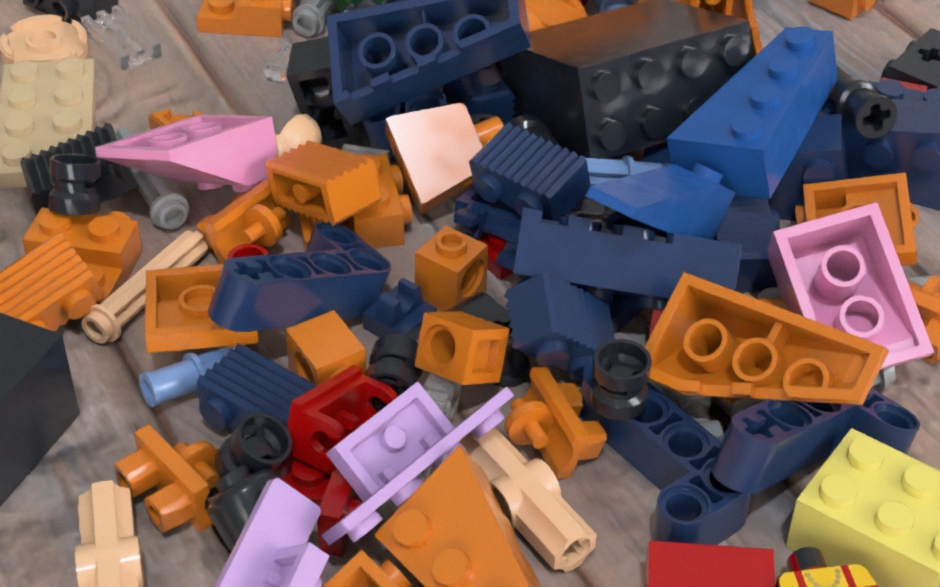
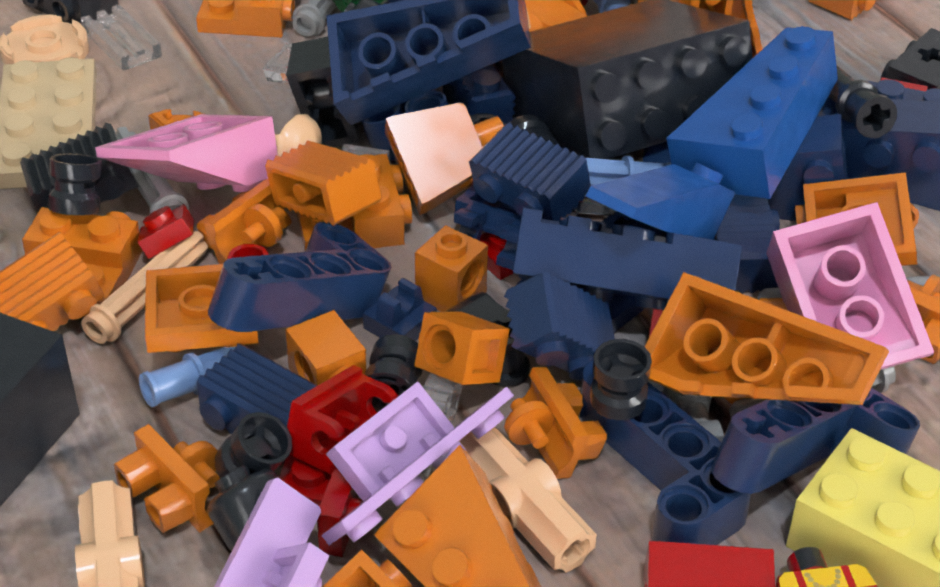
none -> red plate [137,204,195,259]

